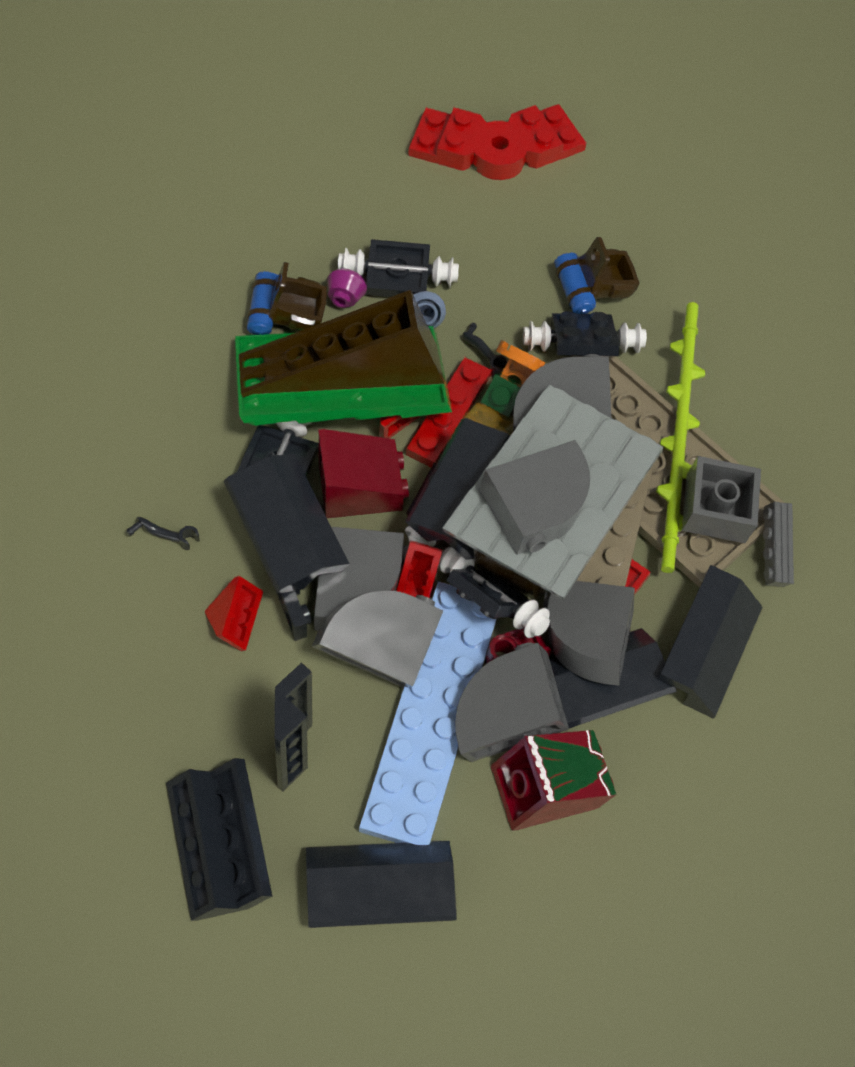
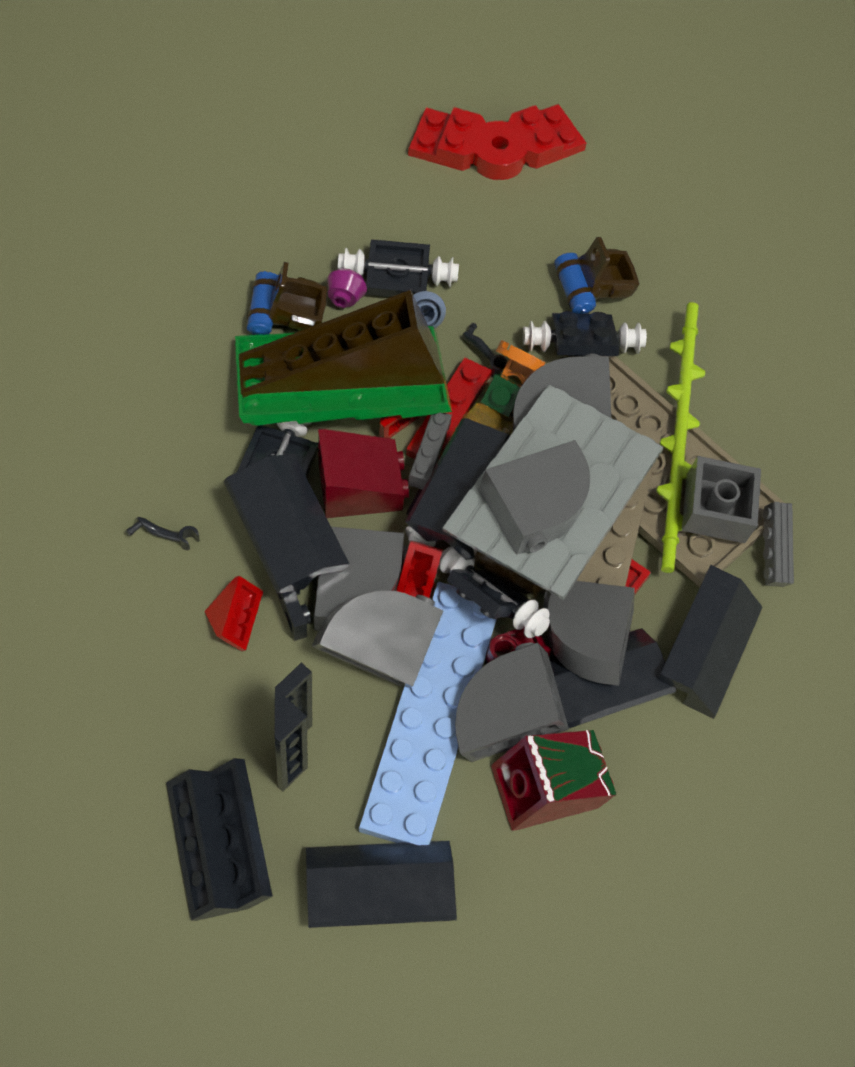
none -> dark grey piece [408,413,452,490]

